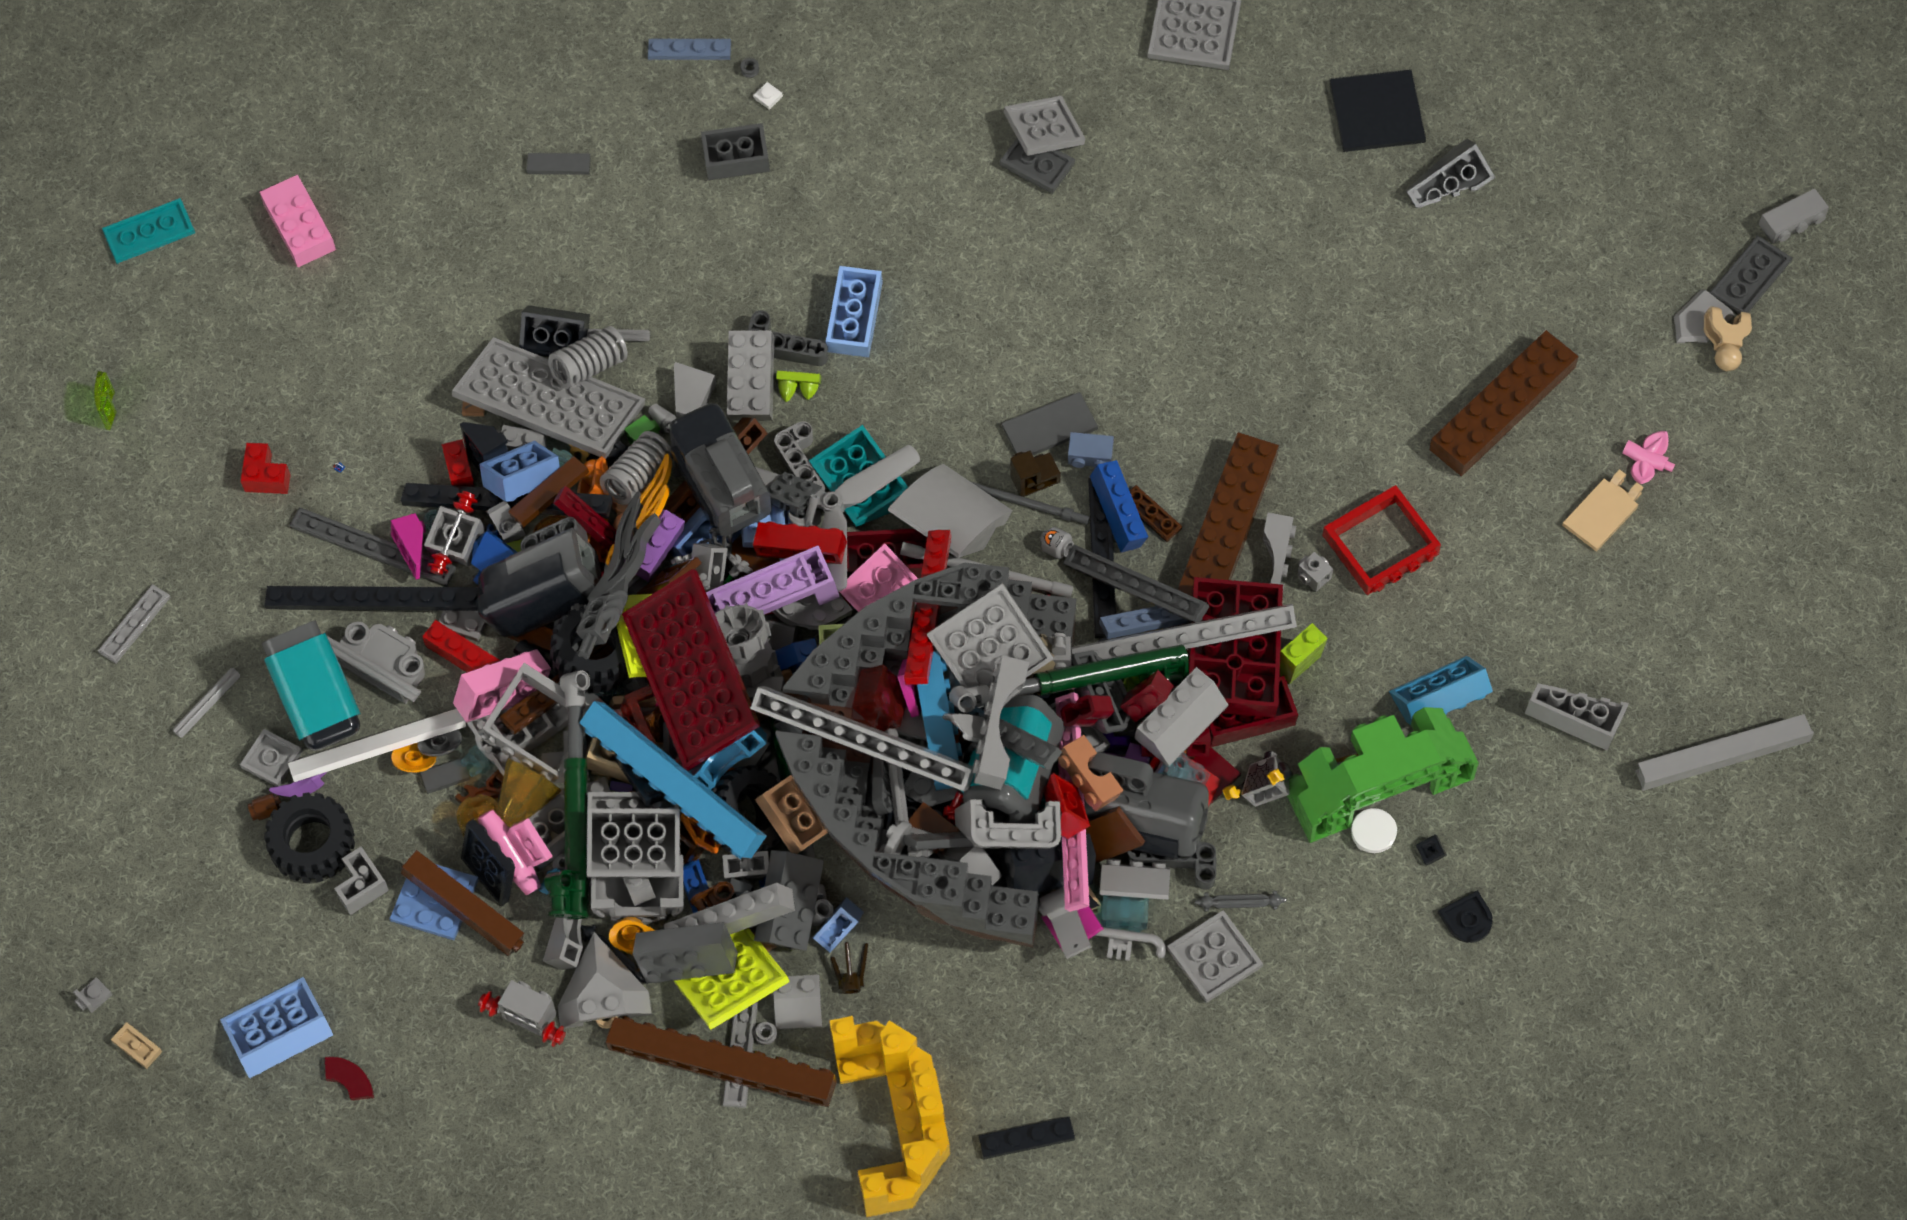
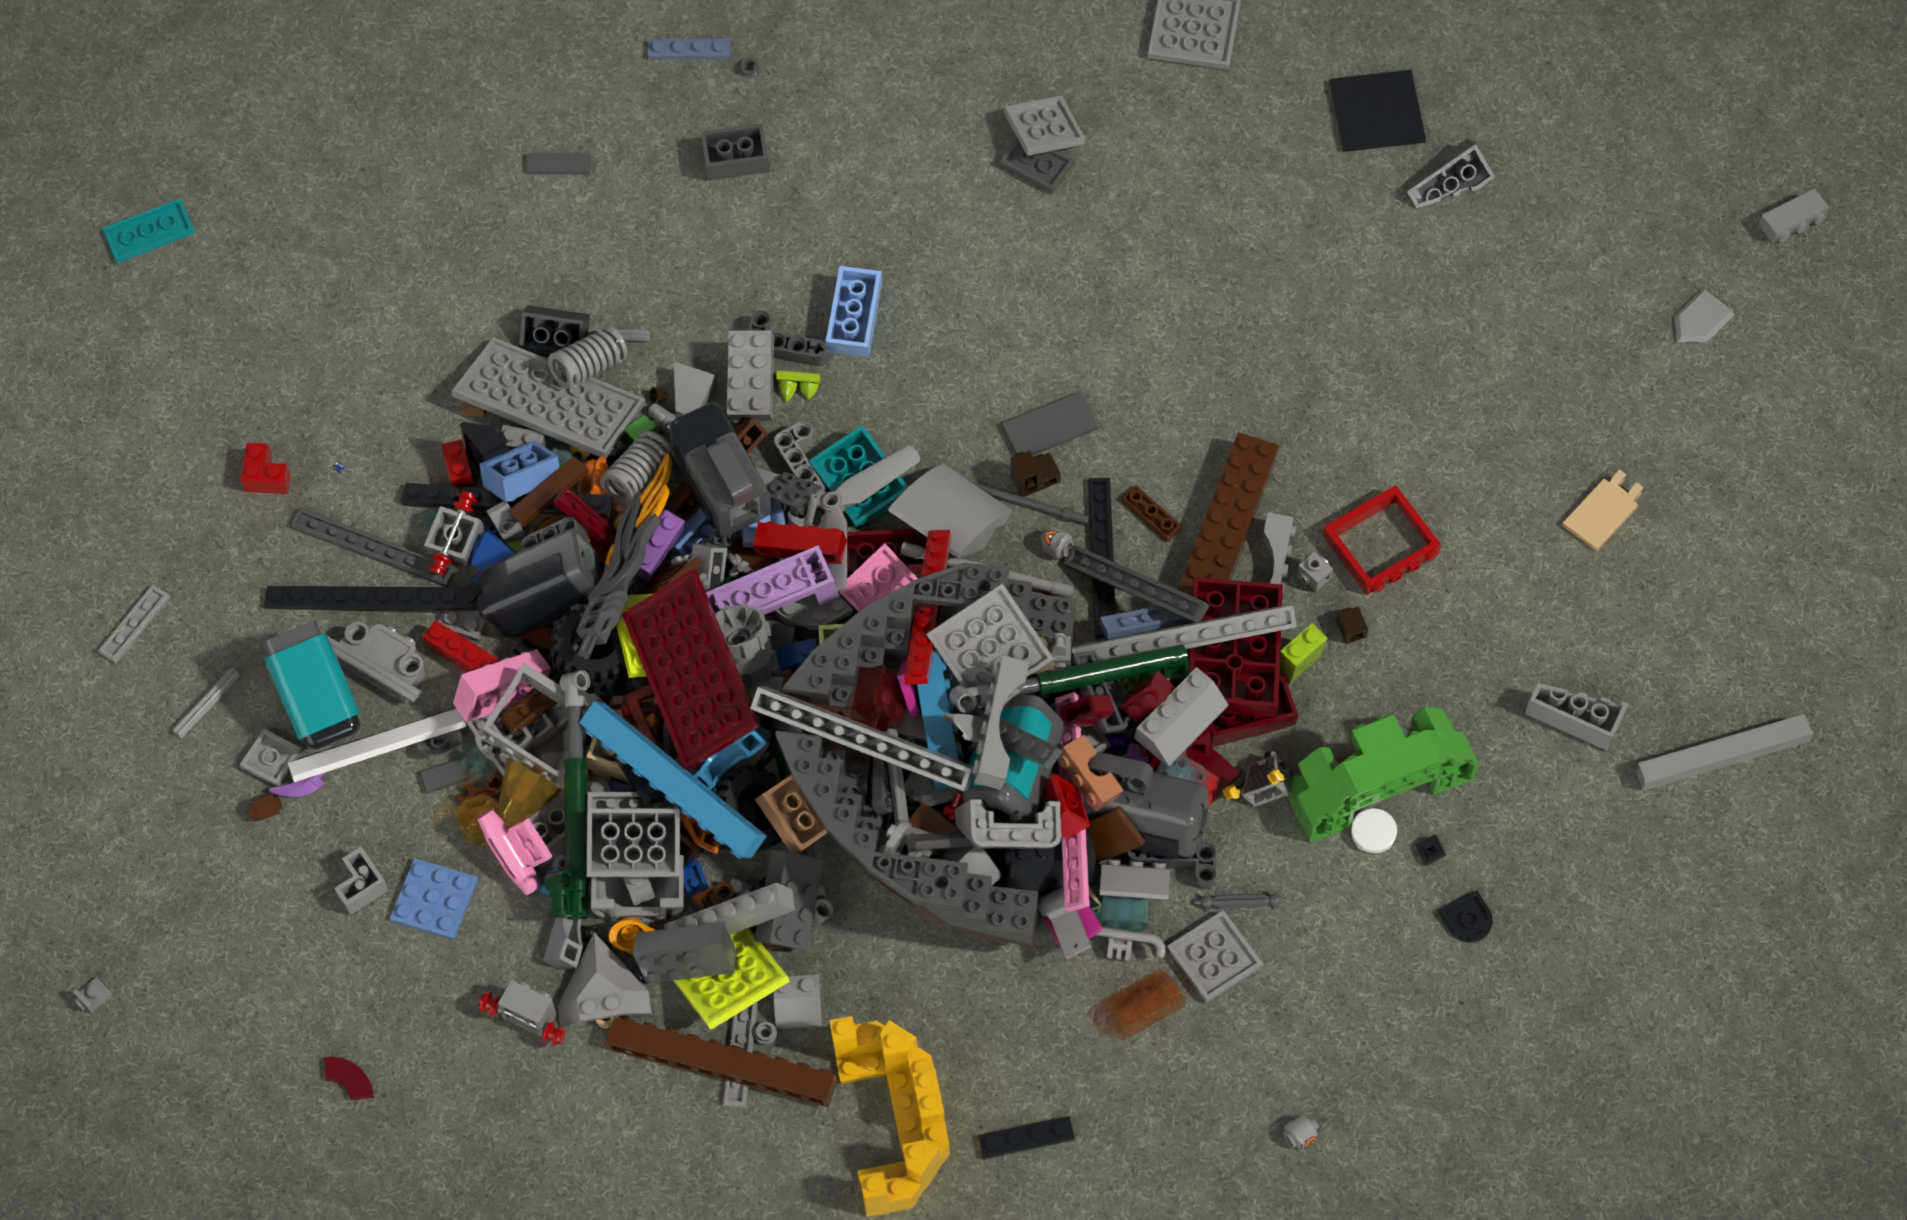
clear neon green slope [94,371,117,430] -> none
tan plate [111,1022,162,1069] -> none
light blue slope [220,977,333,1078] -> none
bright pink brick [260,175,336,267] -> none
black tyre [264,792,355,883] -> none
dark pink slope [391,513,426,580] -> none
light orange dish [391,742,436,773] -> none
reddish brown brick [401,850,524,956] -> none
black plate [461,819,515,907] -> none
light grey brick [722,851,770,881] -> none
white plate [753,82,783,110] -> none
medium blue arch [813,897,863,952] -> none
dark brown plant [831,942,868,994] -> none
sand blue brick [1068,432,1114,468] -> none
blue brick [1090,460,1148,552] -> none
dark azure slope [1389,656,1493,724] -> none
reddish brown brick [1429,330,1579,477] -> none
bright pink plant [1622,431,1675,484] -> none
tan piece [1704,306,1752,371] -> none
dark grey tile [1709,235,1793,314] -> none
none -> dark brown hinge [649,387,667,404]
none -> clear orange slope [1101,969,1185,1040]
none -> light grey head [1283,1114,1319,1149]
none -> dark brown brick [1336,607,1368,644]

